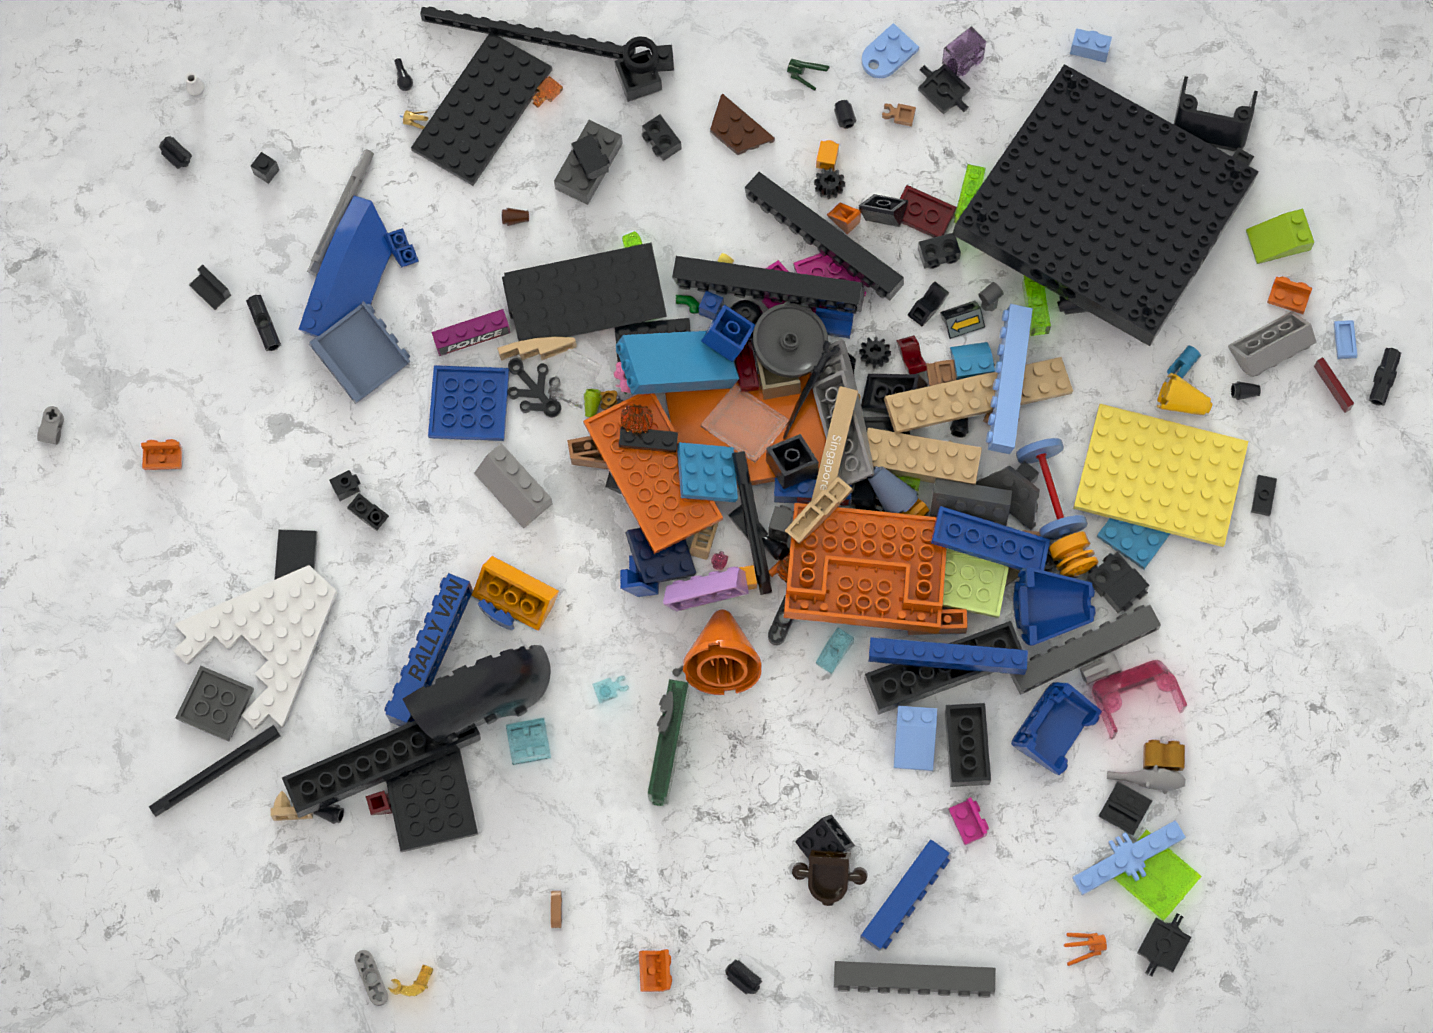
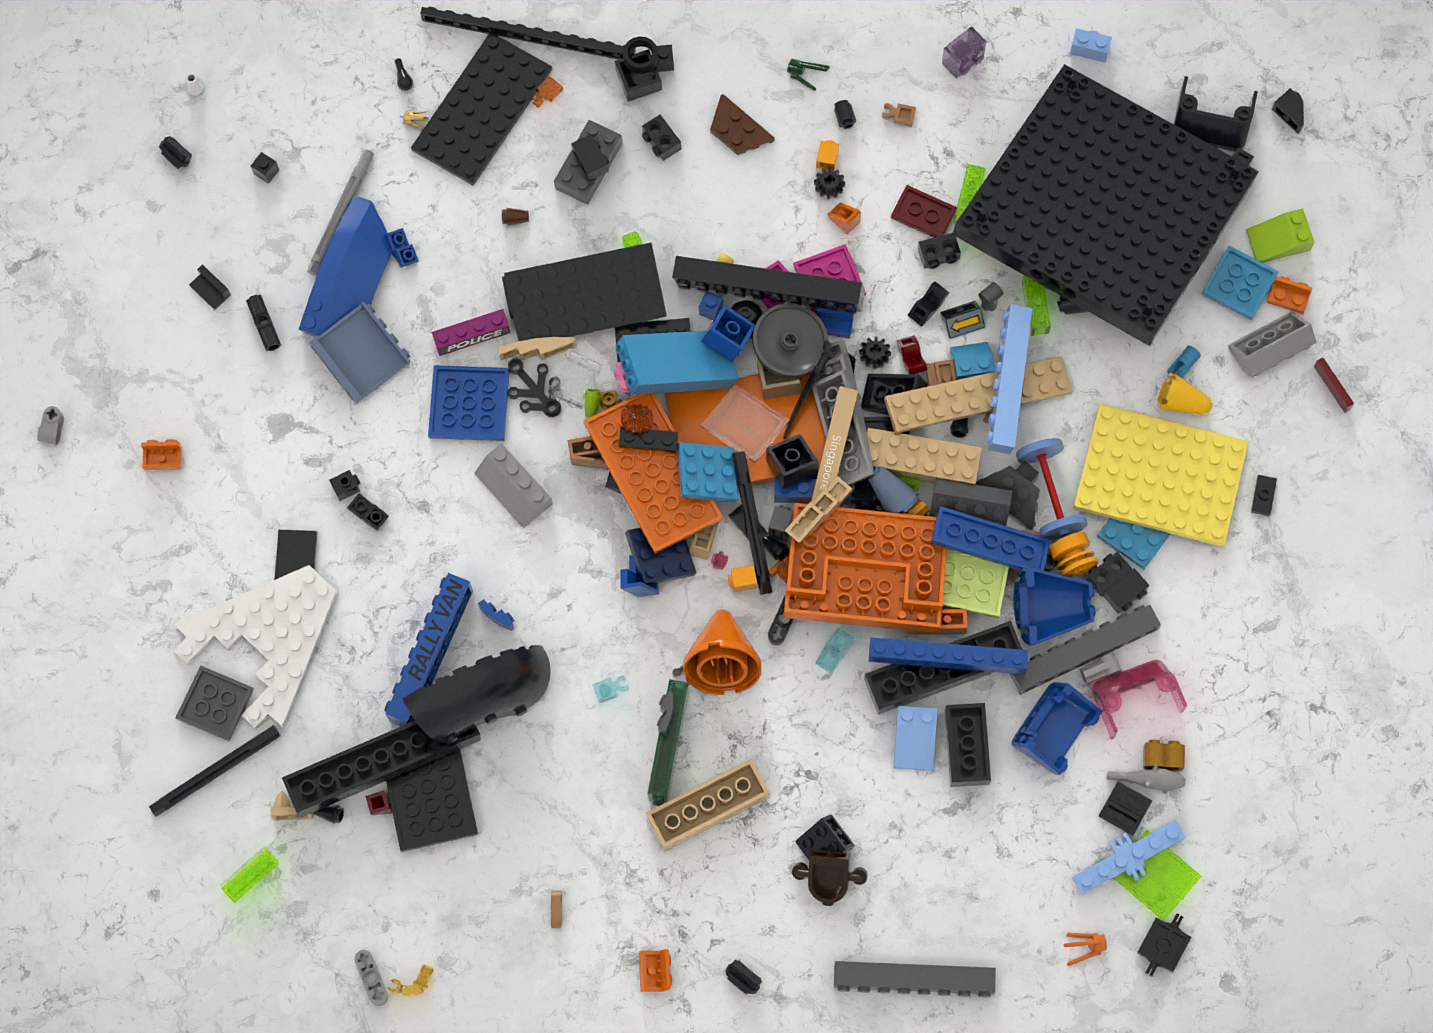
light orange slope [471,556,559,631] -> none
clear light blue slope [506,718,551,765] -> none
lavender slope [663,567,749,612] -> none
green arm [676,295,700,314] -> none
dark red tile [735,340,760,392] -> none
black brick [745,172,904,301] -> none
black slope [859,194,908,227] -> none
blue brick [860,839,950,952] -> none
light blue plate [862,23,919,78] -> none
black plate [918,64,970,114] -> none
dark pink bracket [948,797,989,845] -> none
black cone [1231,381,1261,400] -> none
light blue tile [1333,320,1358,359] -> none
black piece [1369,348,1401,406] -> none
none -> clear neon green brick [220,846,279,903]
none -> tan brick [646,759,770,852]
none -> dark azure plate [1202,246,1279,320]
none -> black slope [1272,88,1304,134]

